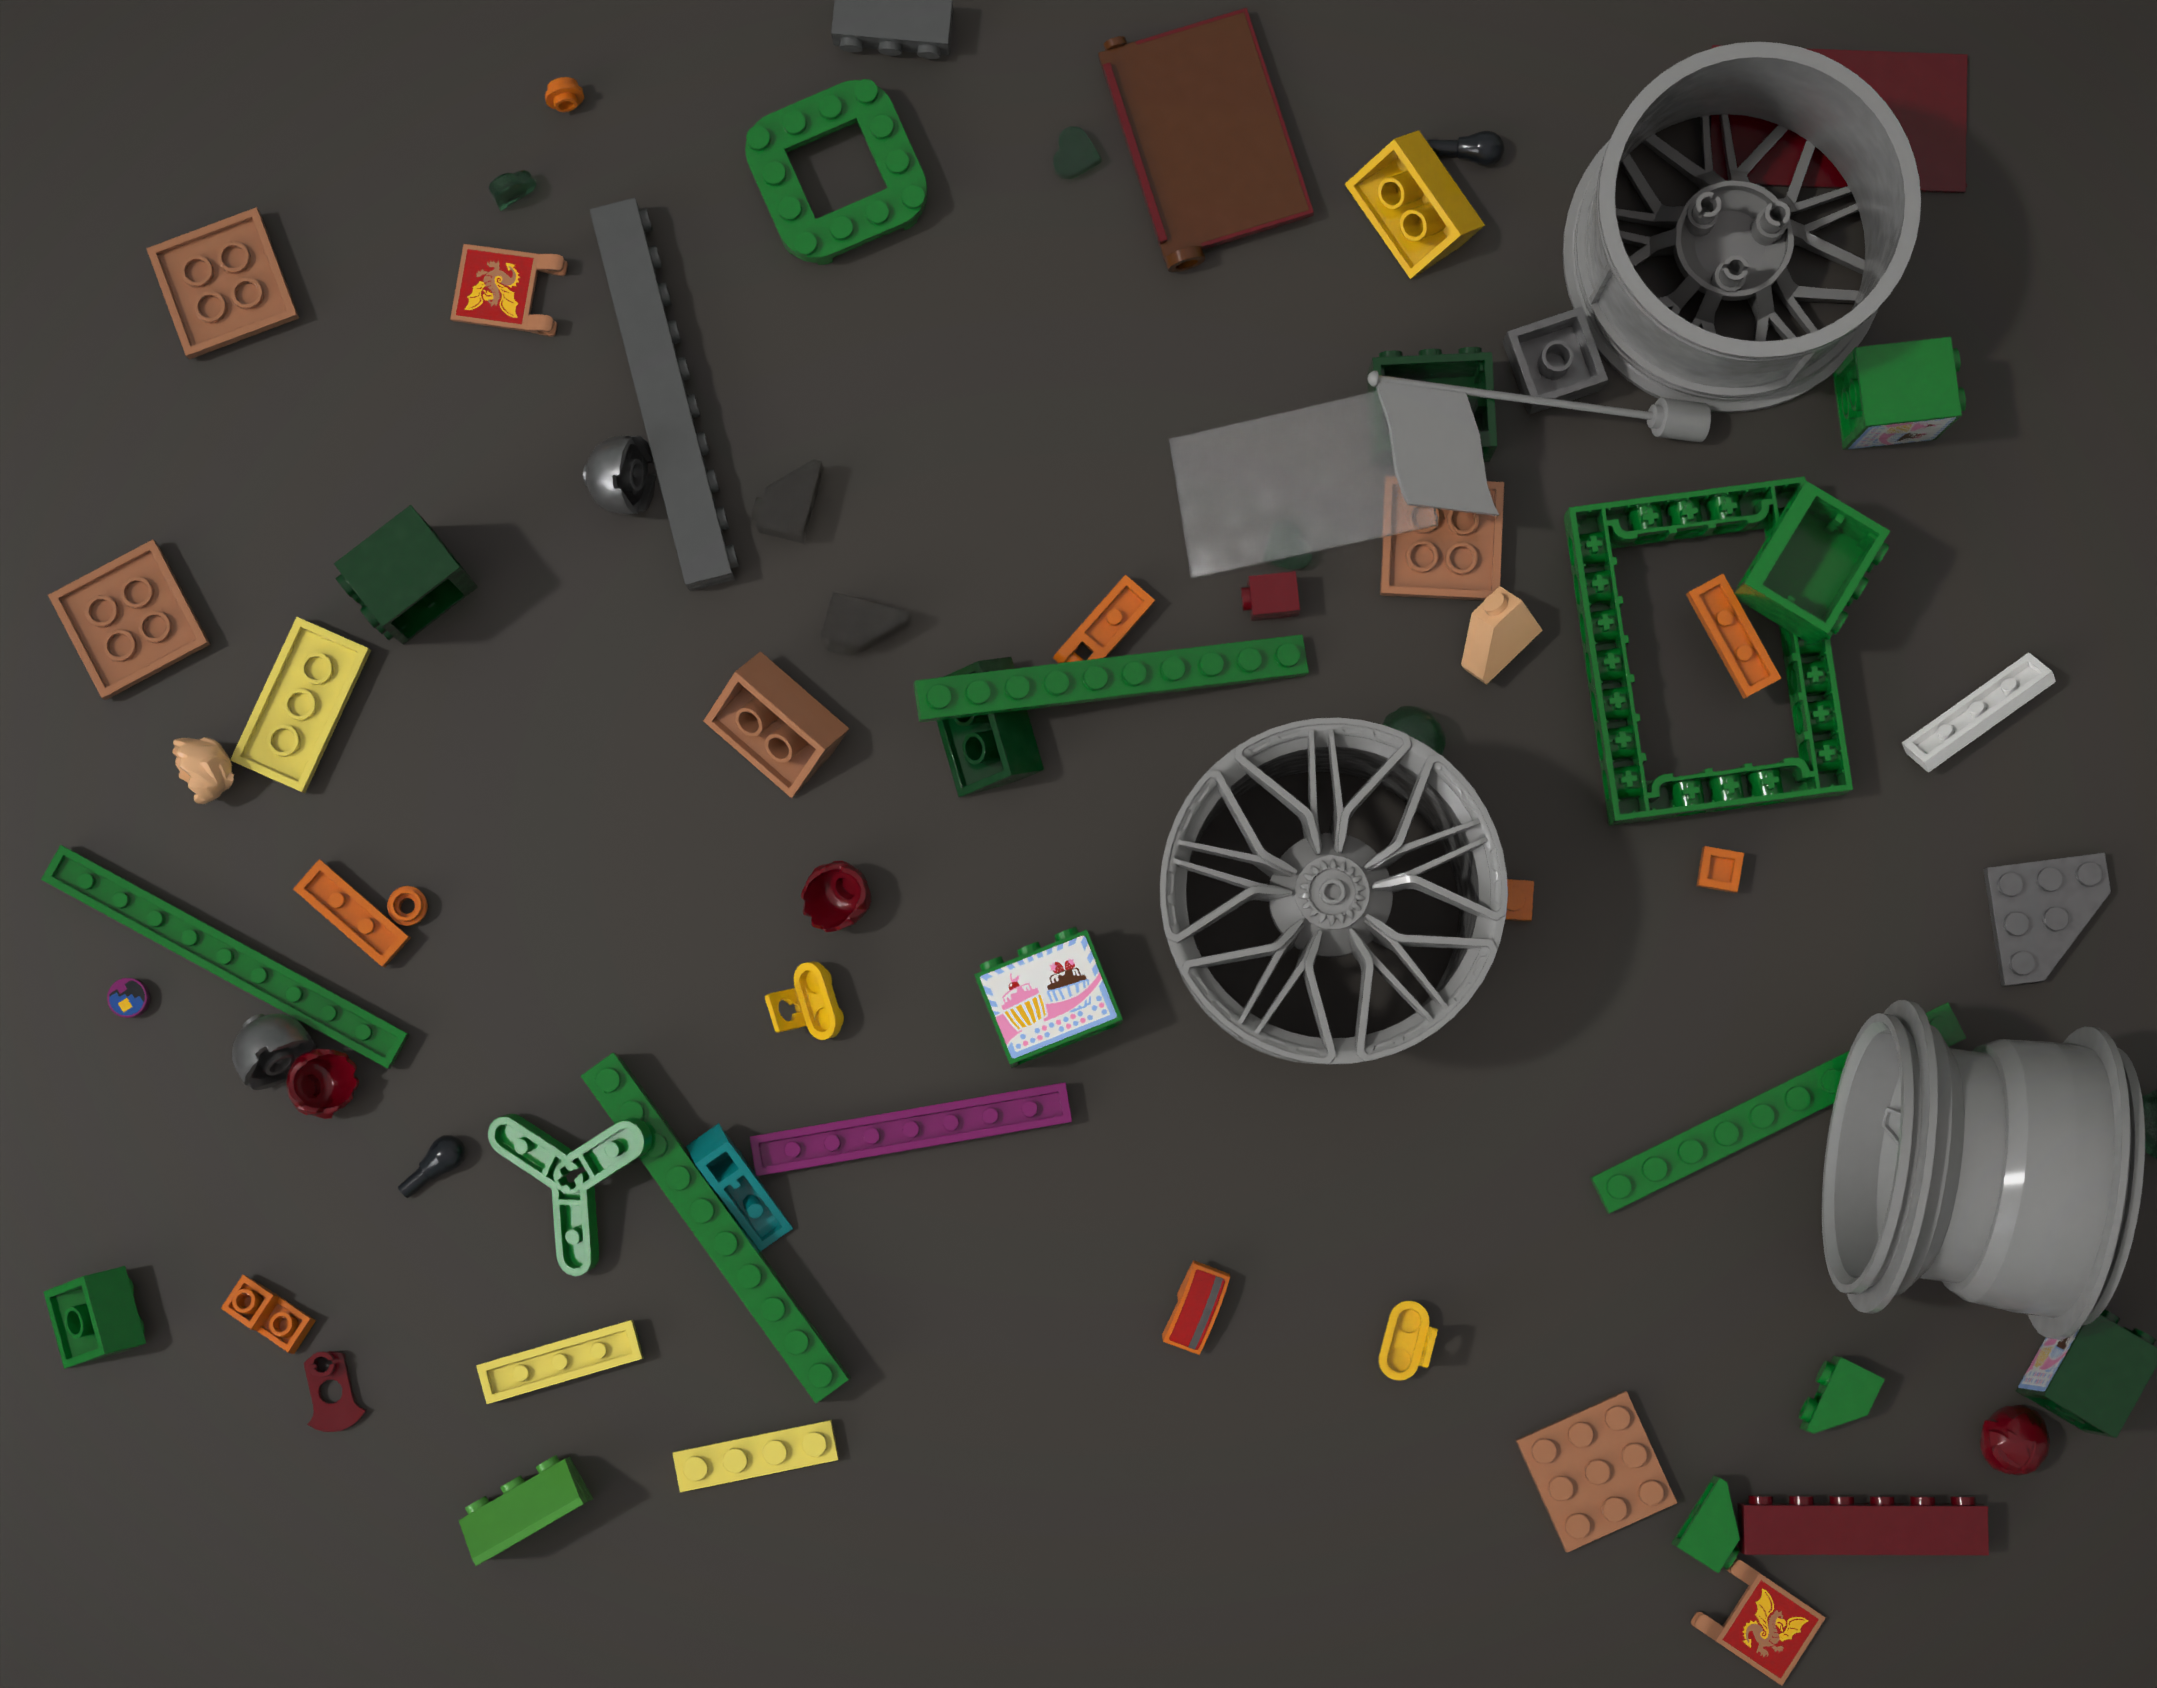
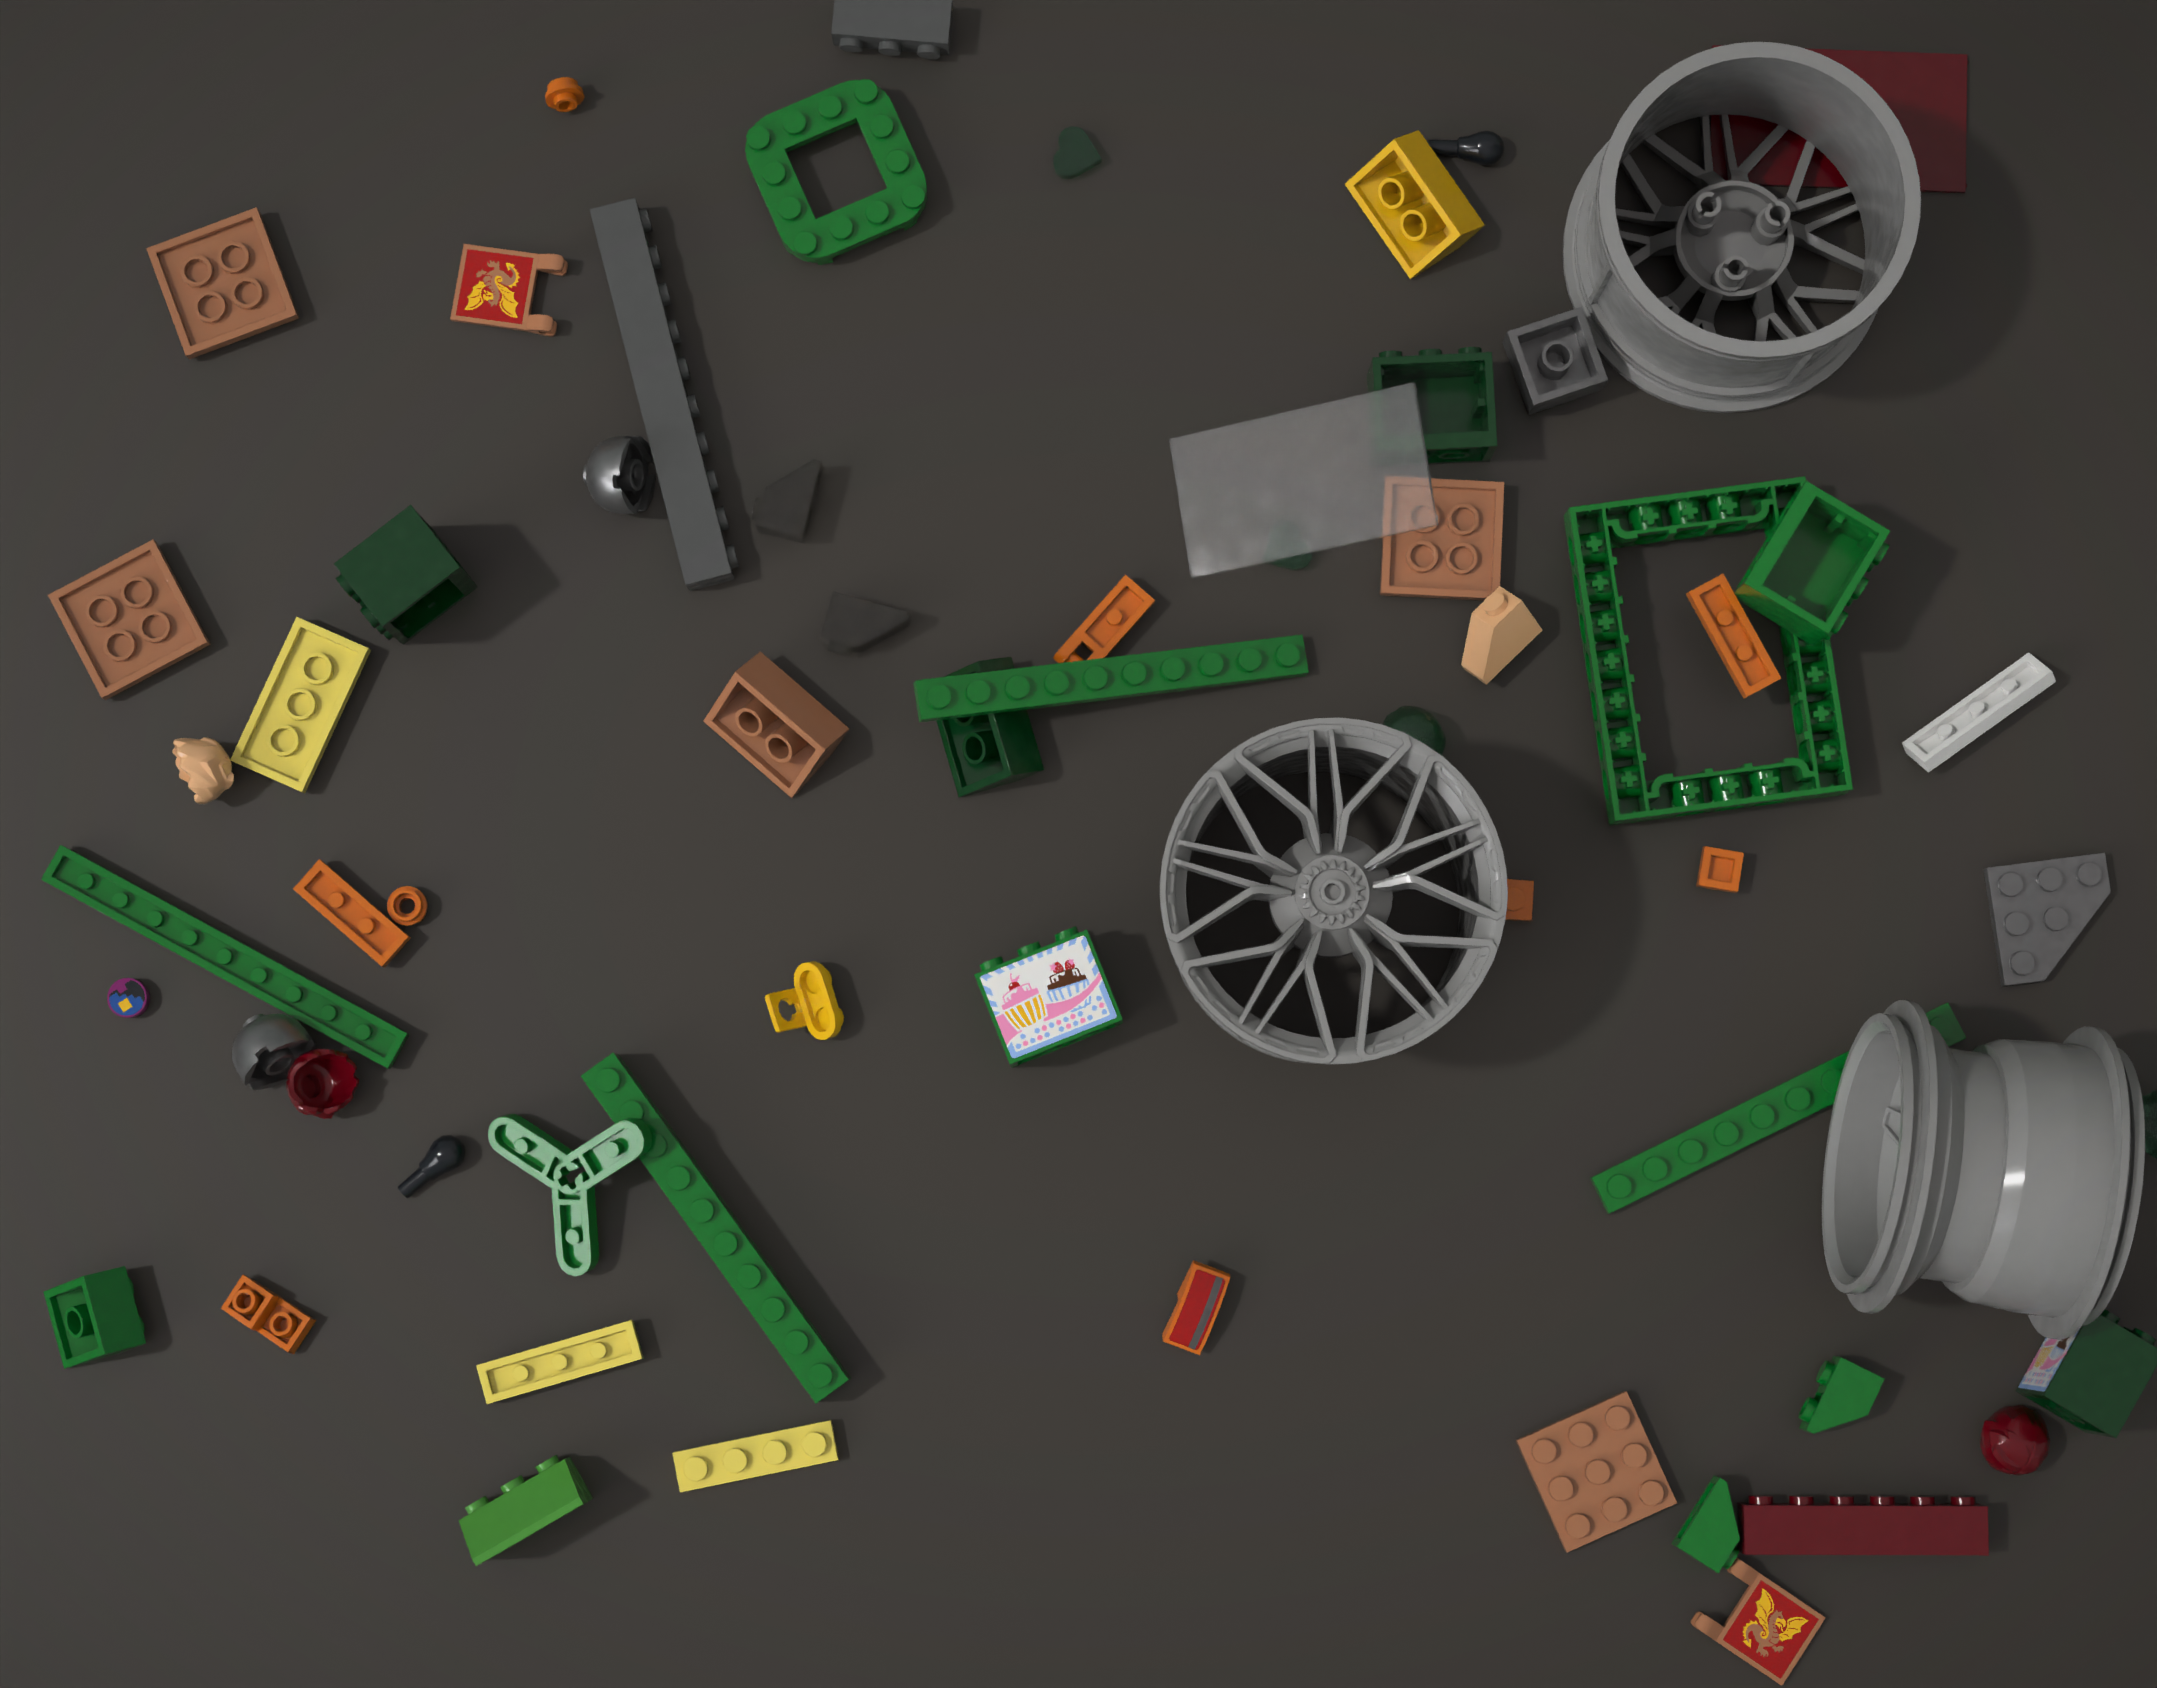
dark red piece [304,1351,367,1432] -> none
clear green tile [489,170,537,211] -> none
teal slope [686,1123,793,1252] -> none
magenta plate [750,1082,1072,1176] -> none
dark red hair [801,861,872,932] -> none
reddish brown door [1098,7,1314,272] -> none
dark red brick [1241,571,1300,621] -> none
light grey flag [1367,371,1711,516] -> none
yellow bracket [1378,1301,1438,1381] -> none
green container [1833,337,1966,450] -> none

